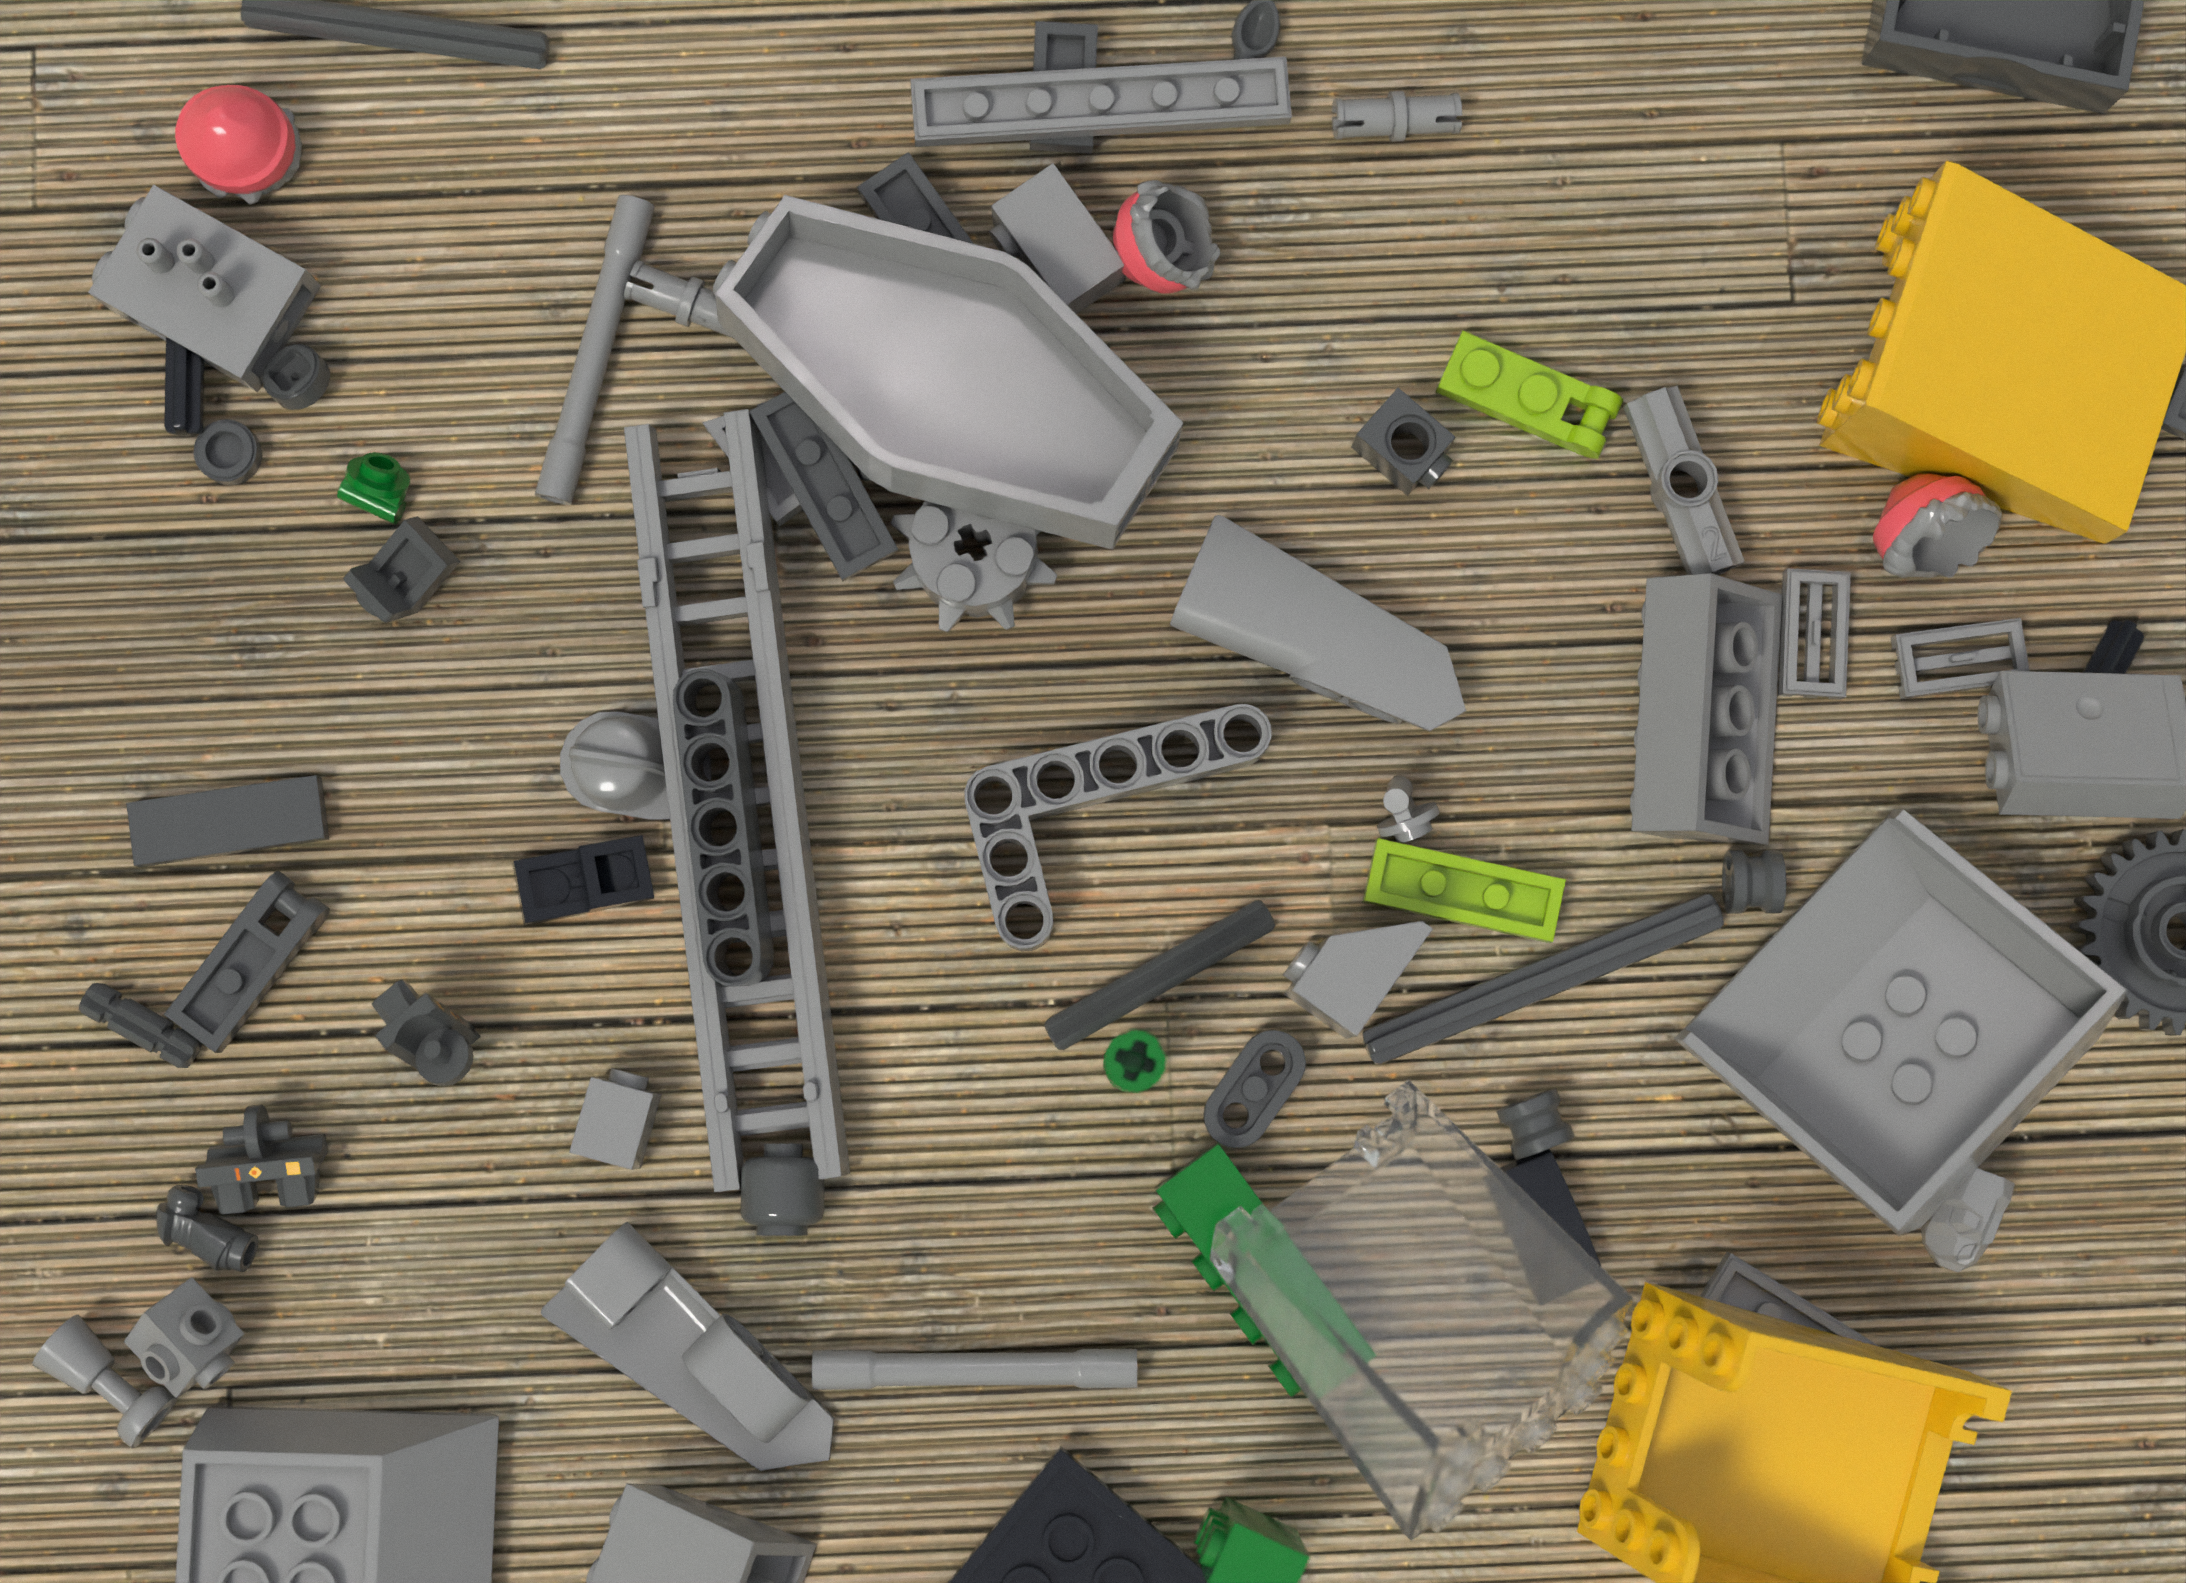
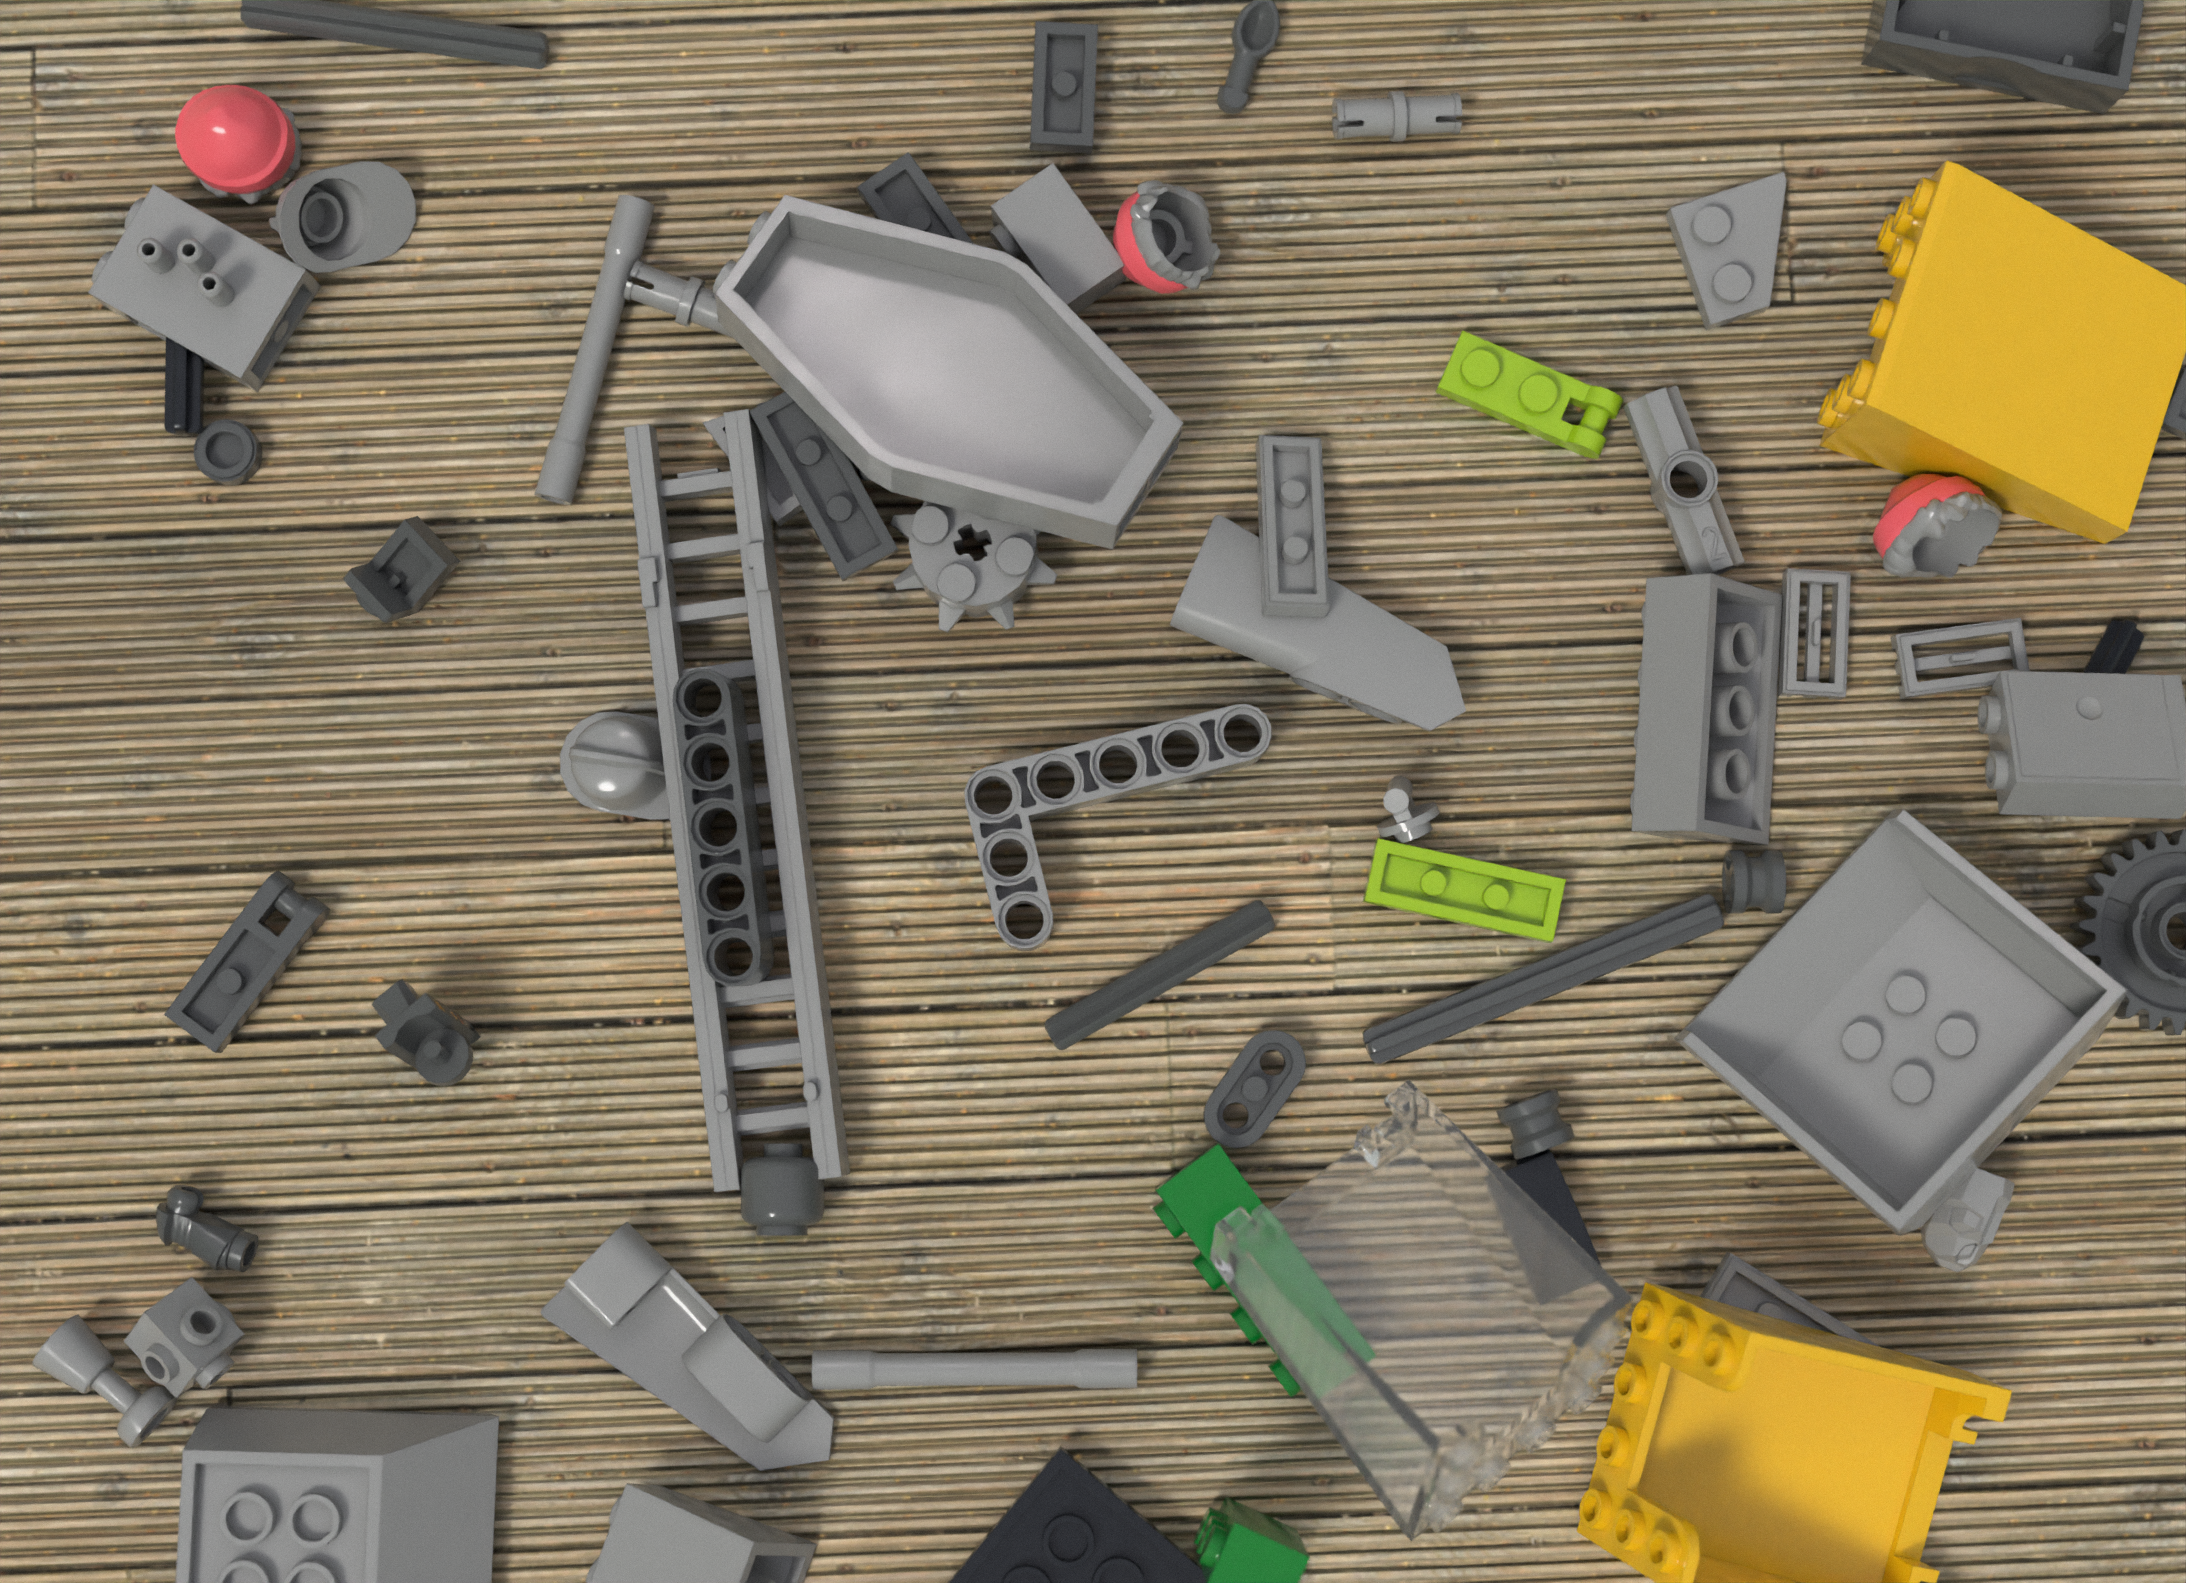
dark grey axle [79,983,202,1068] -> none
dark grey tile [126,775,329,867] -> none
dark grey hips [195,1104,328,1214] -> none
dark grey tile [263,344,330,410] -> none
green plate [337,453,410,524] -> none
black slope [512,835,654,926] -> none
light grey brick [569,1068,662,1170] -> none
light grey tile [910,57,1292,147] -> none
green piece [1103,1030,1167,1093] -> none
light grey slope [1283,921,1433,1039] -> none
dark grey brick [1351,387,1456,496] -> none
none -> light grey piece [269,161,416,273]
none -> light grey tile [1255,435,1330,618]
none -> light grey wing [1666,172,1787,331]

